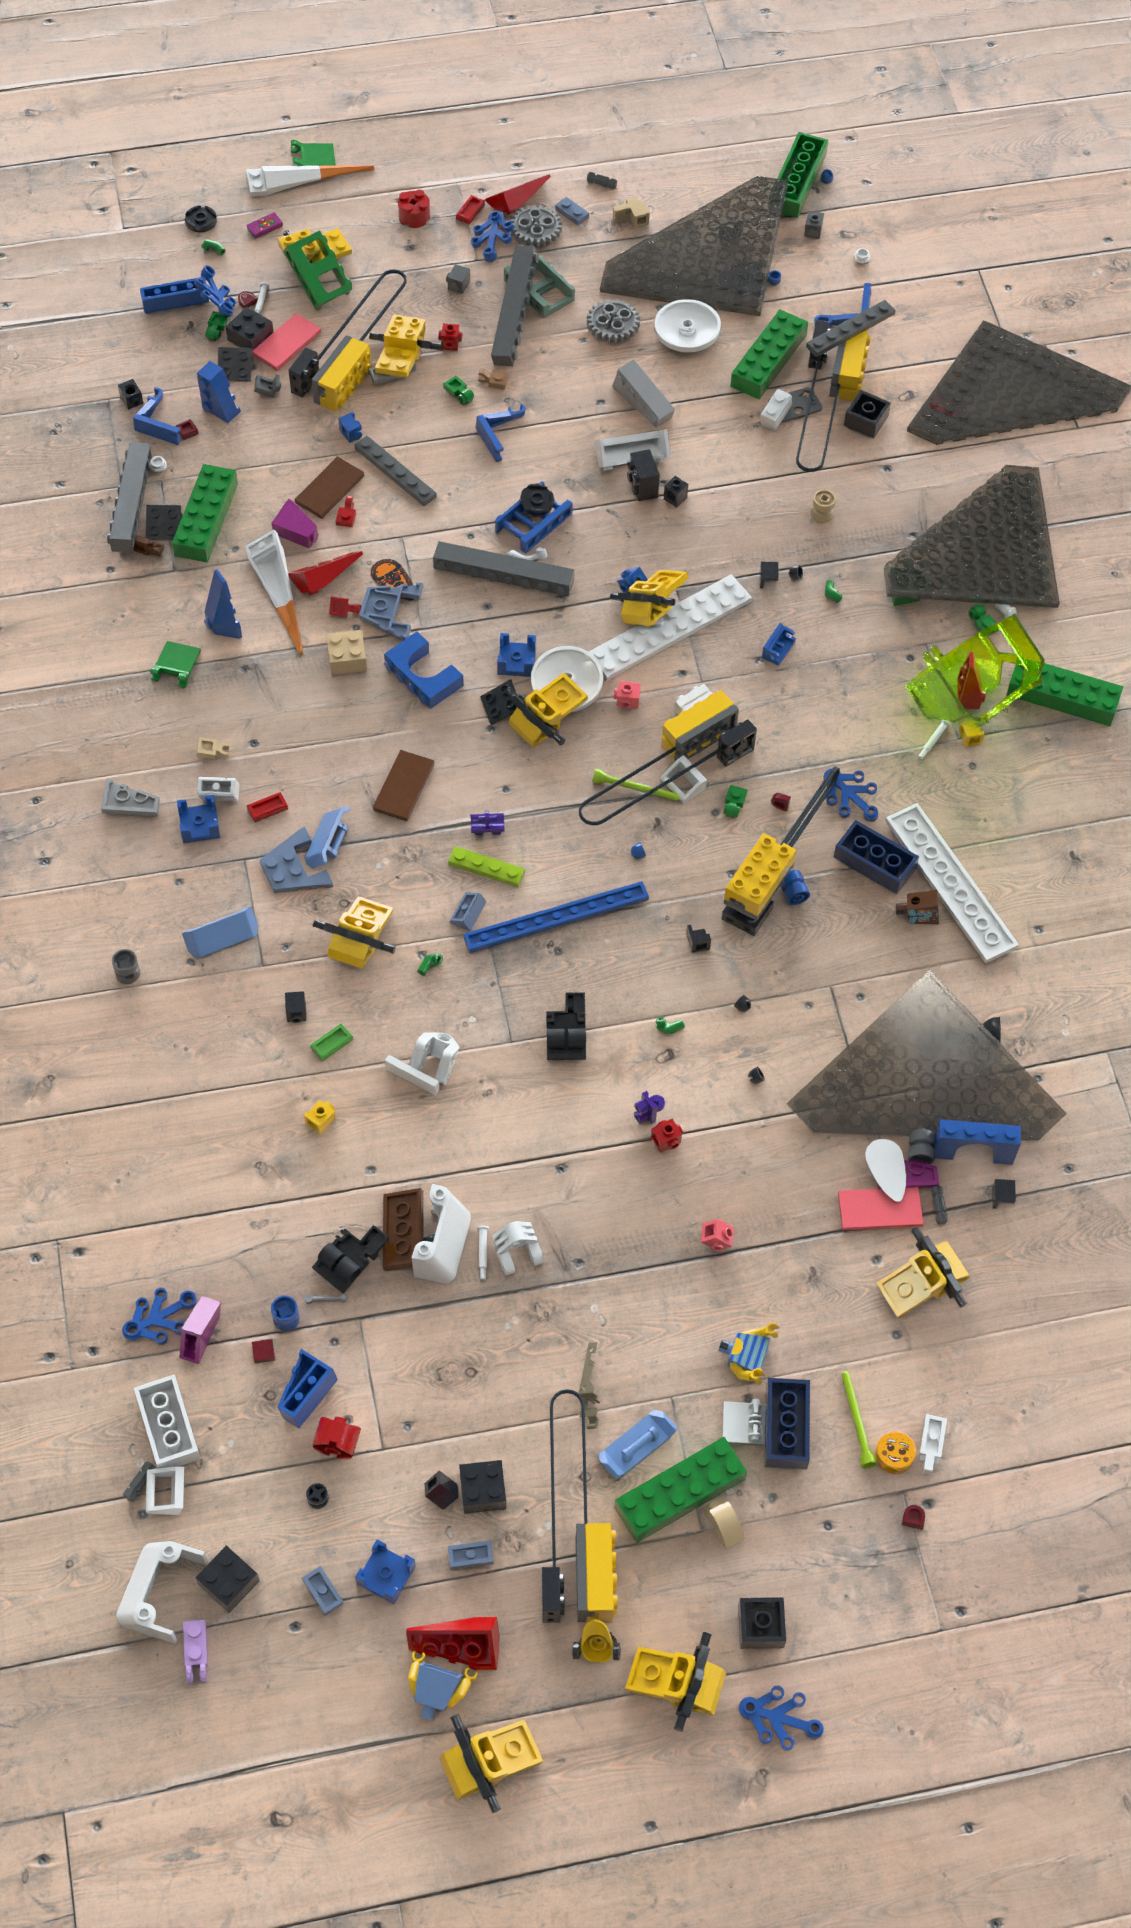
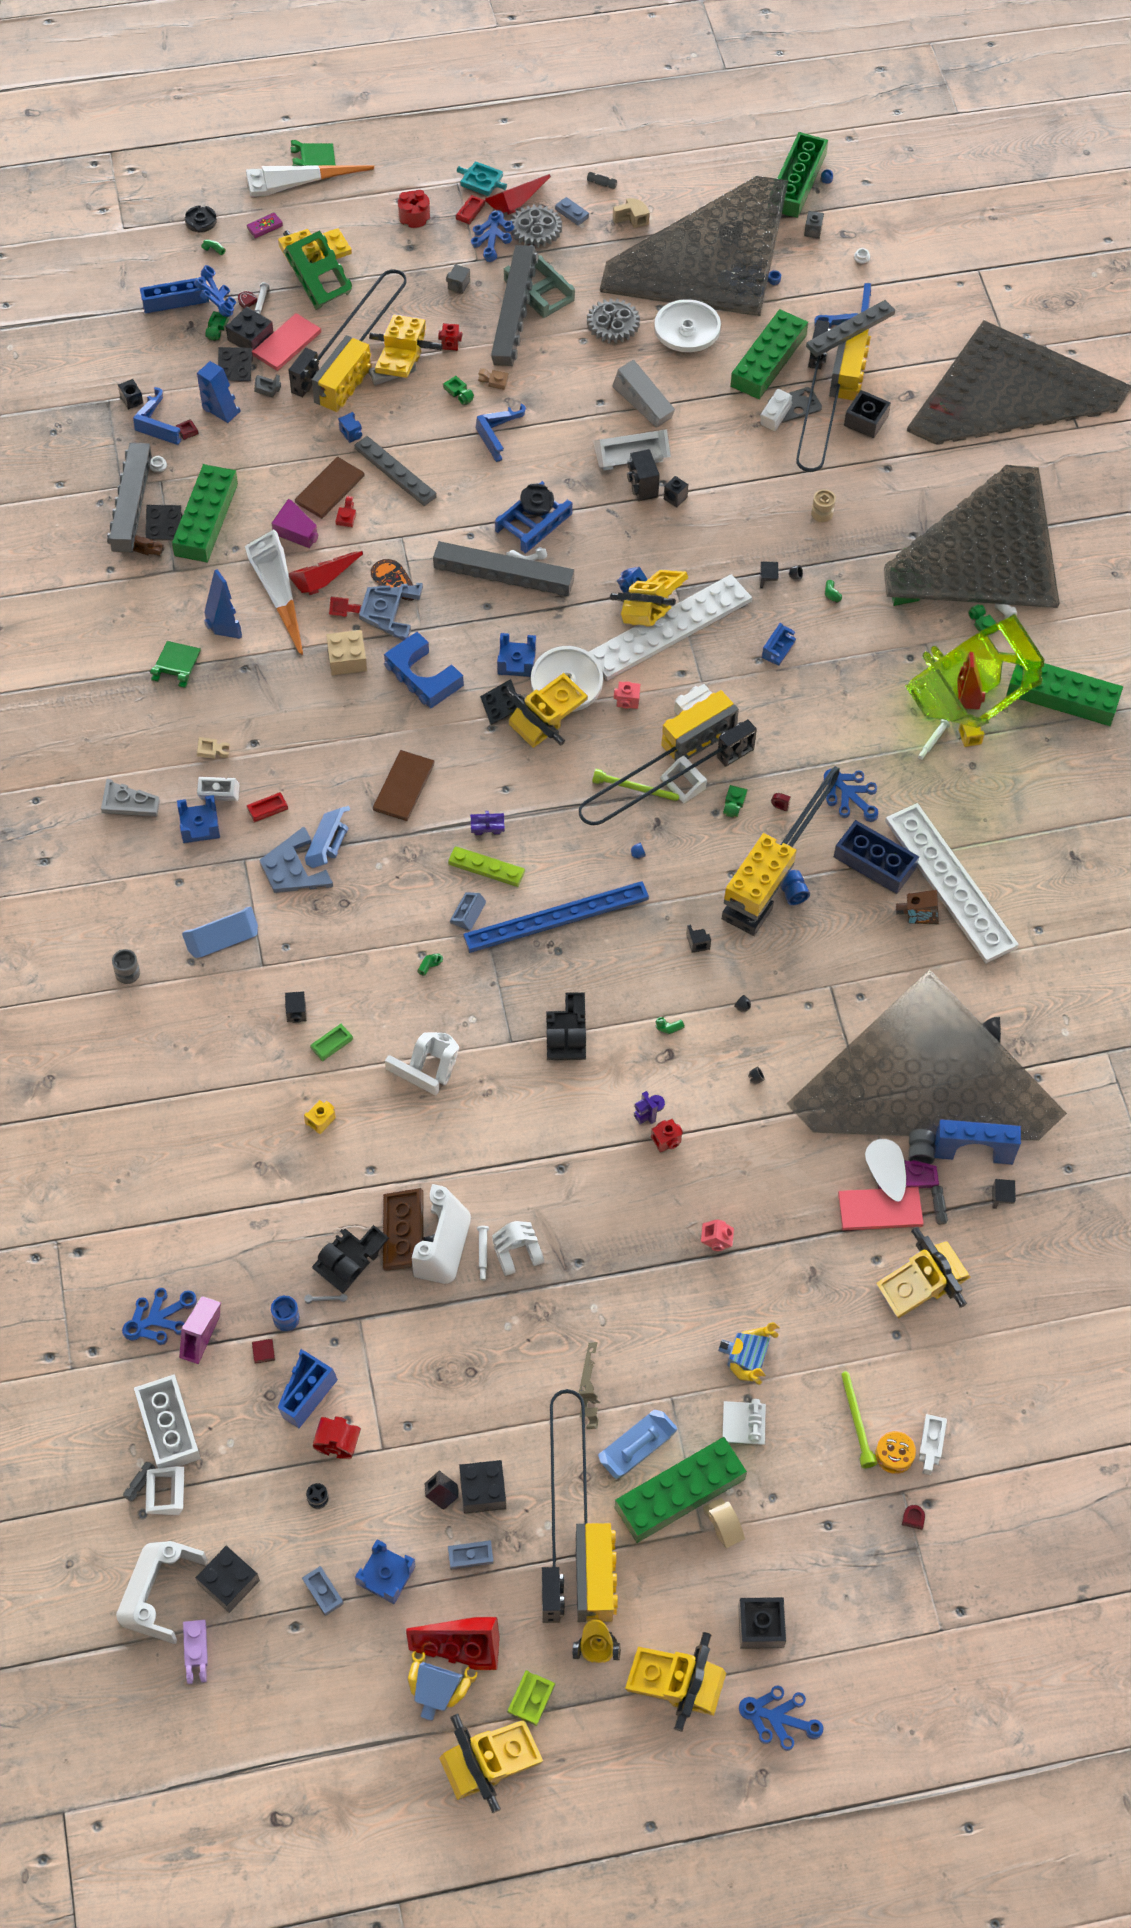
yellow piece [313,896,396,969] -> none
dark blue brick [765,1378,810,1469] -> none
none -> teal plate [456,161,507,197]
none -> lime plate [507,1670,555,1726]

